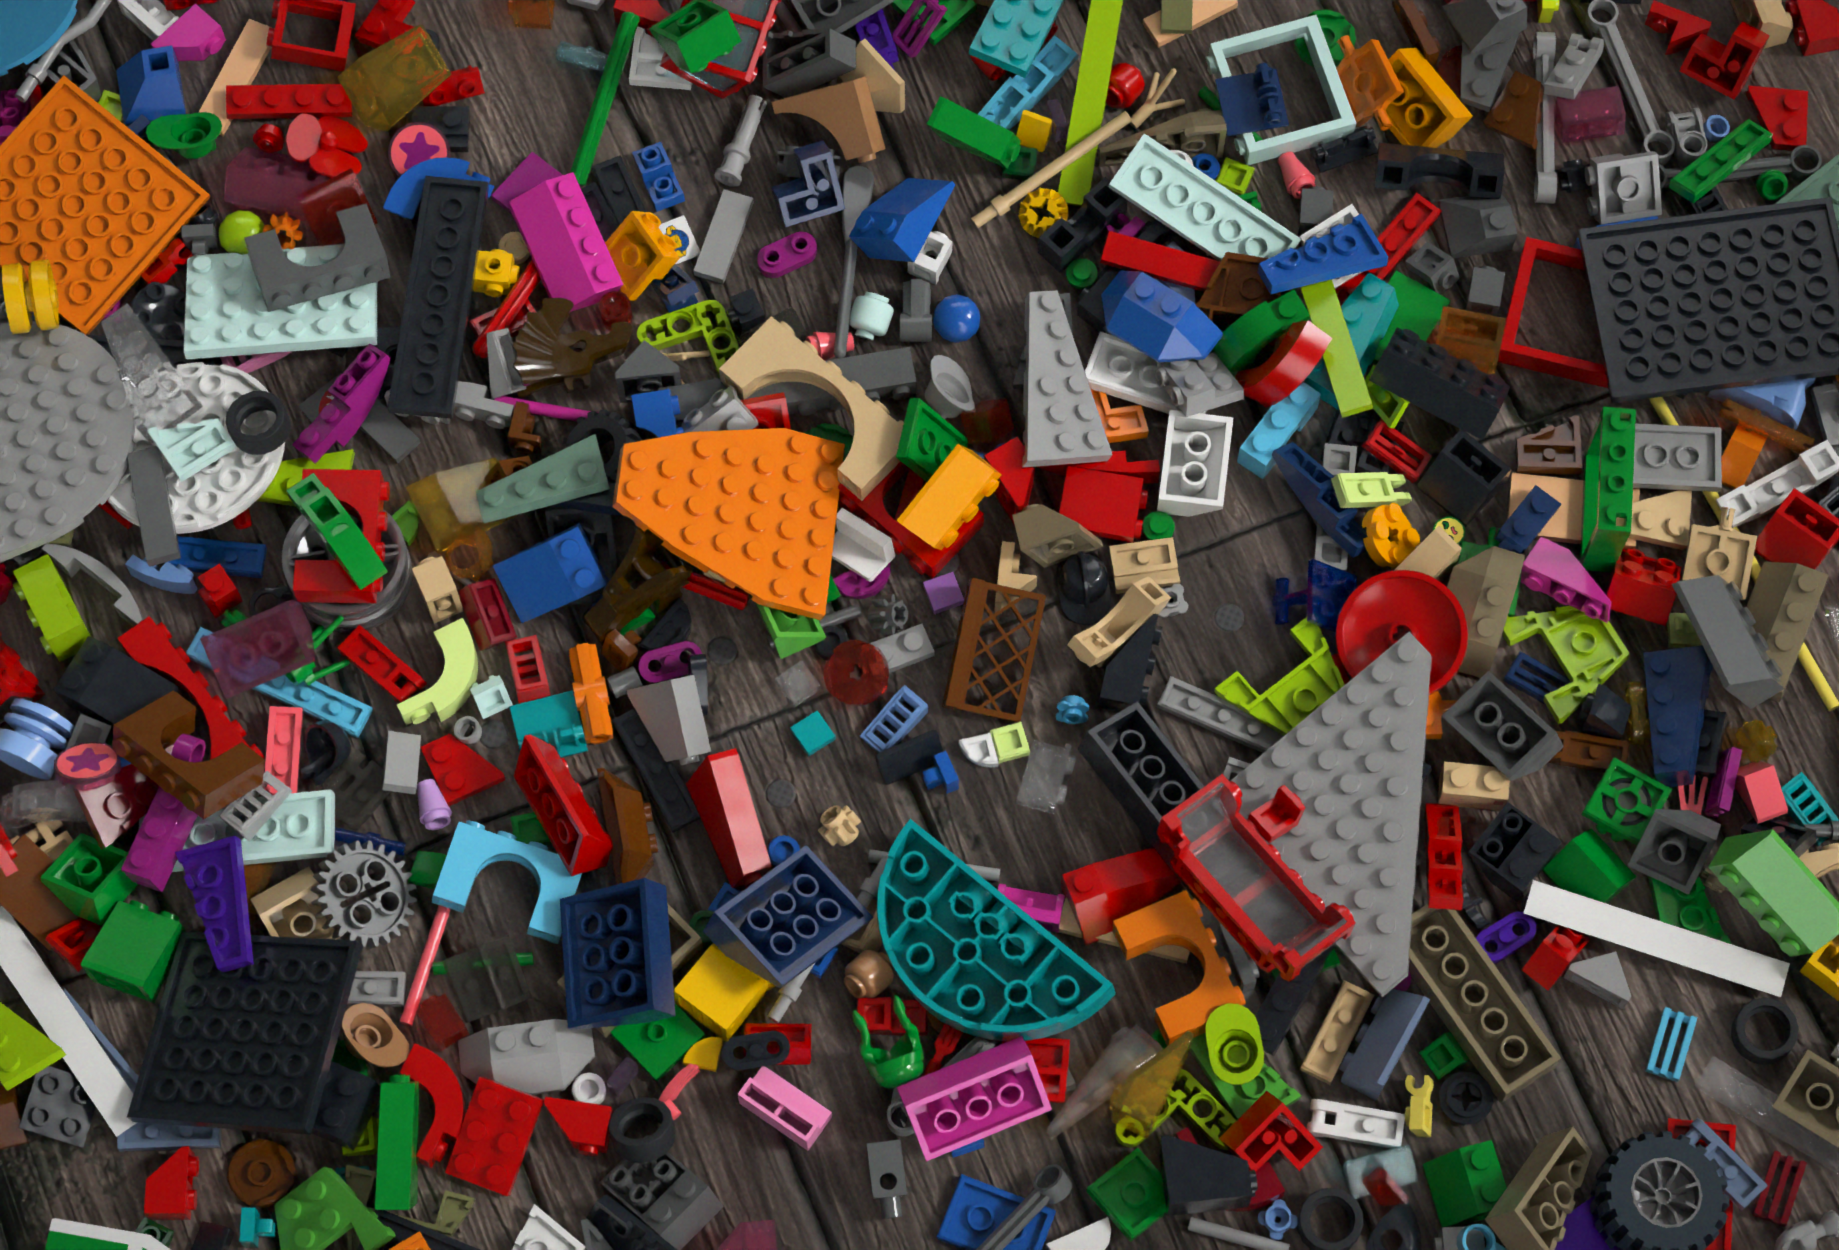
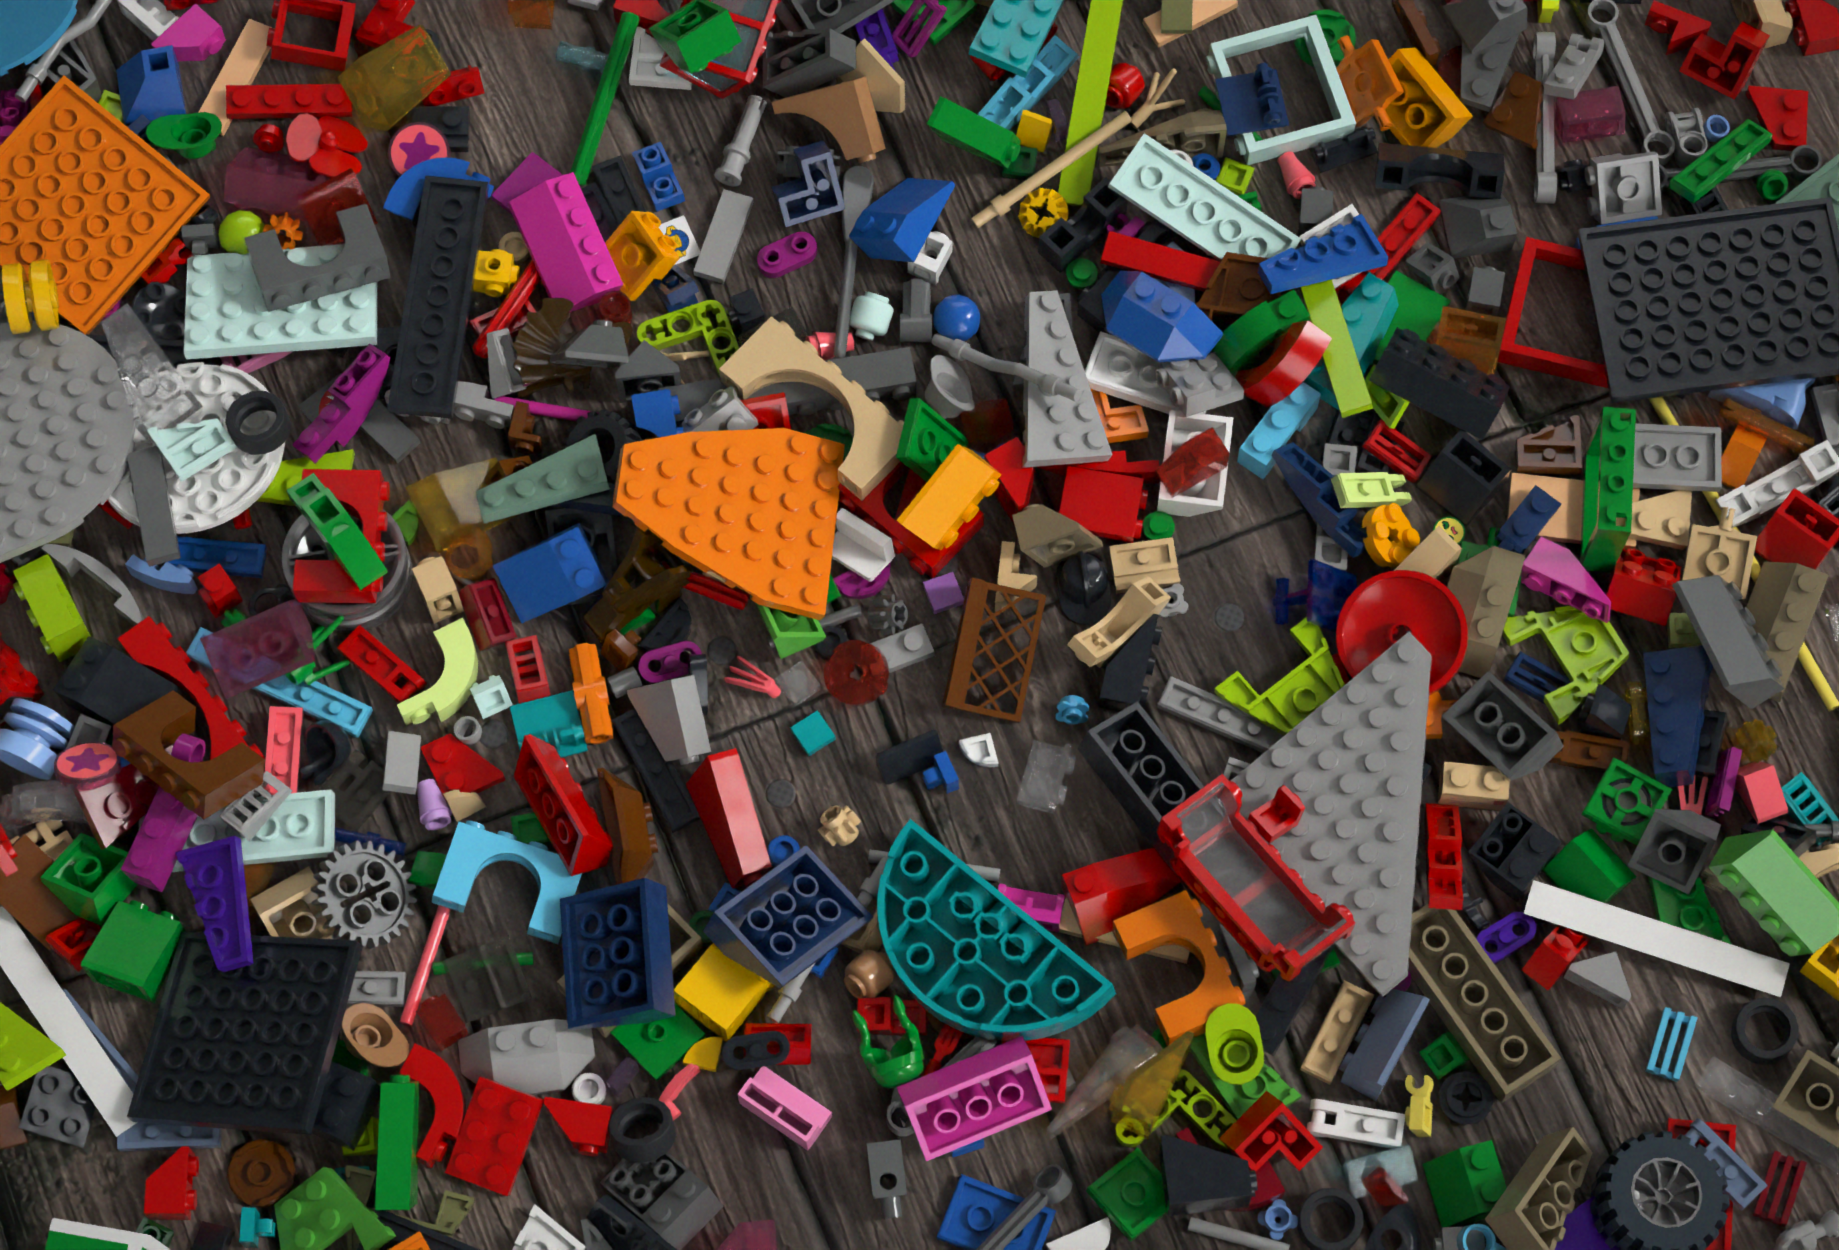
medium blue slope [860,685,928,753] -> none
yellowish green tile [990,722,1030,763] -> none
none -> tan tile [443,790,486,822]
none -> dark grey slope [550,320,628,369]
none -> coral piece [724,656,781,698]
none -> light grey bar [932,333,1082,402]
none -> clear red slope [1155,427,1230,498]

